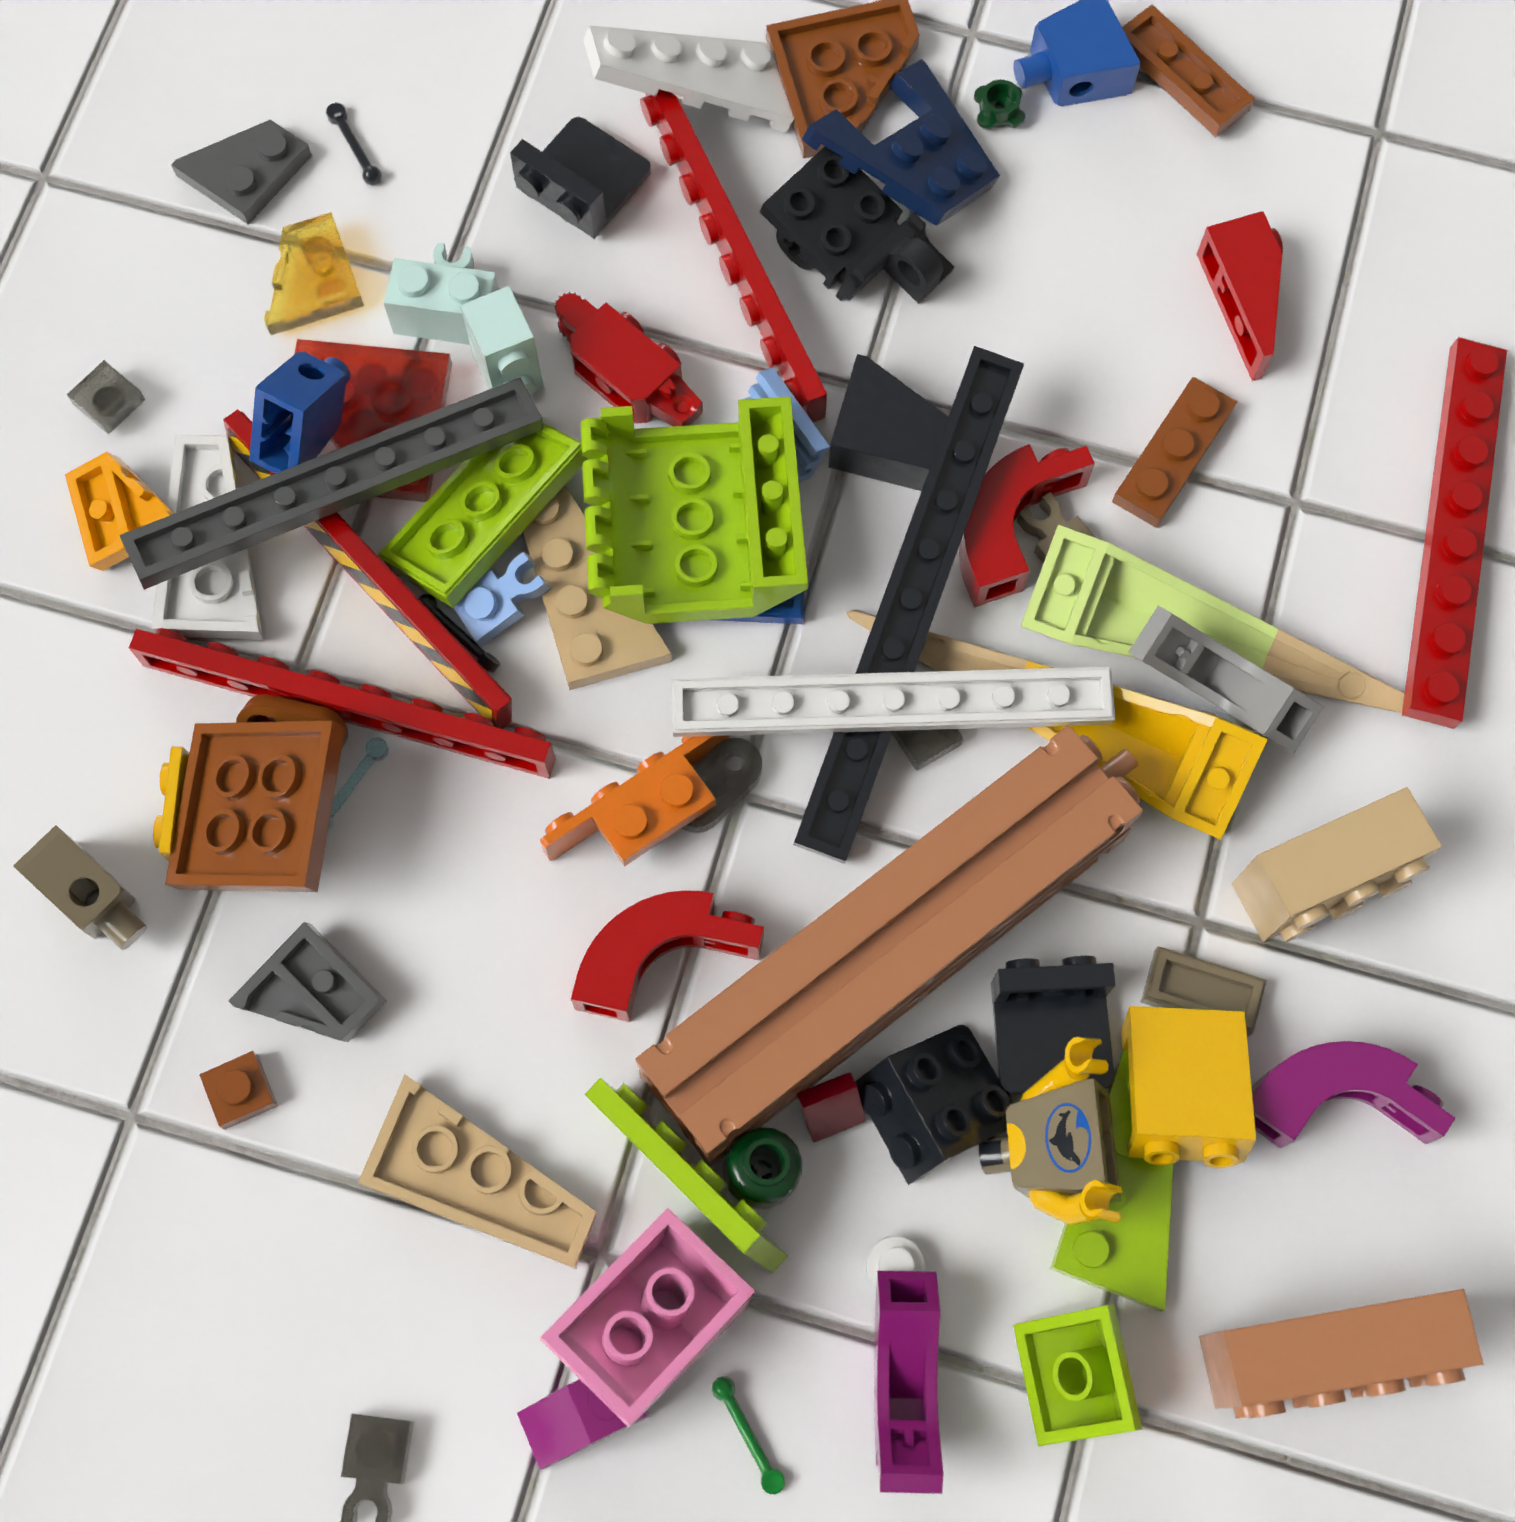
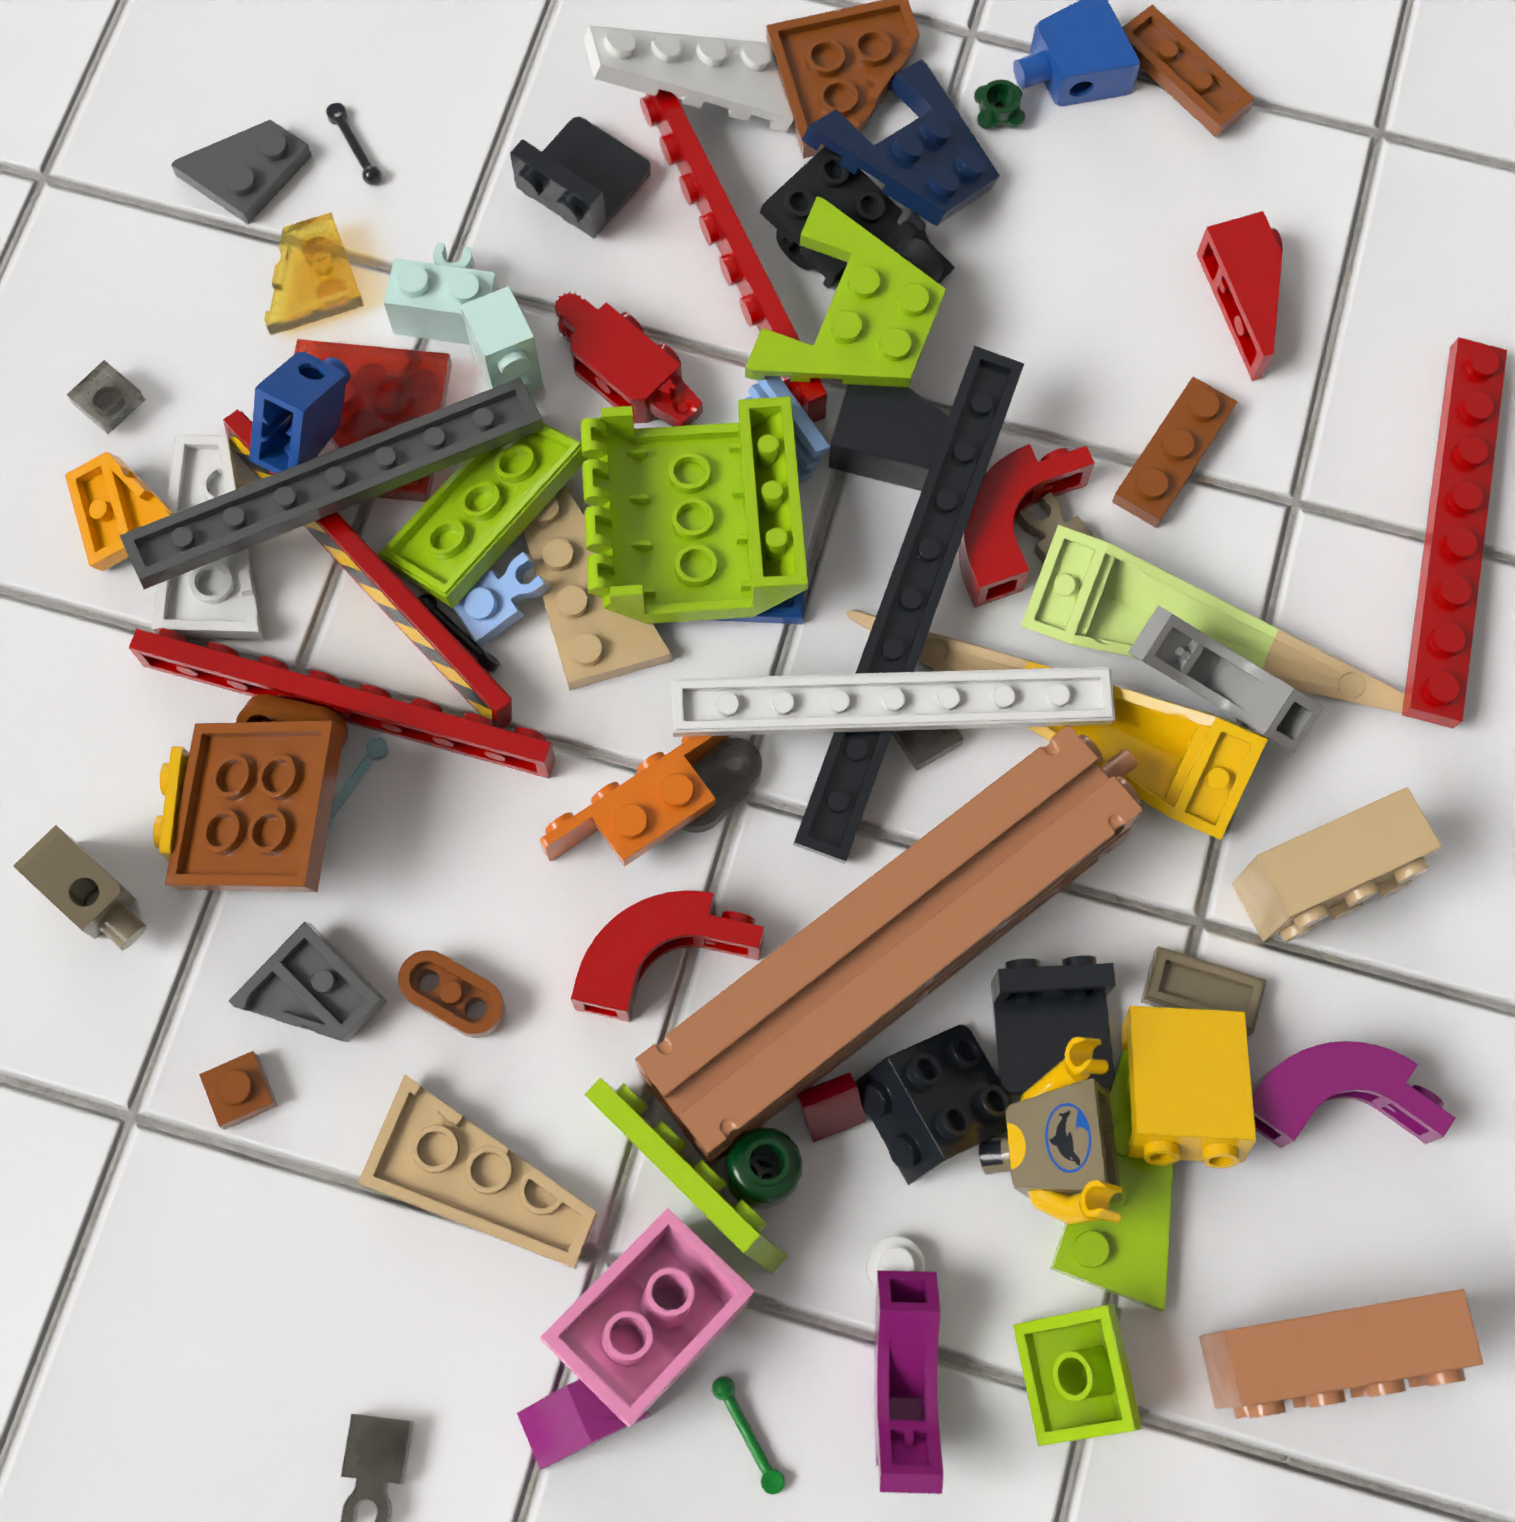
none -> dark orange plate [398,950,505,1038]
none -> lime wing [745,196,946,387]

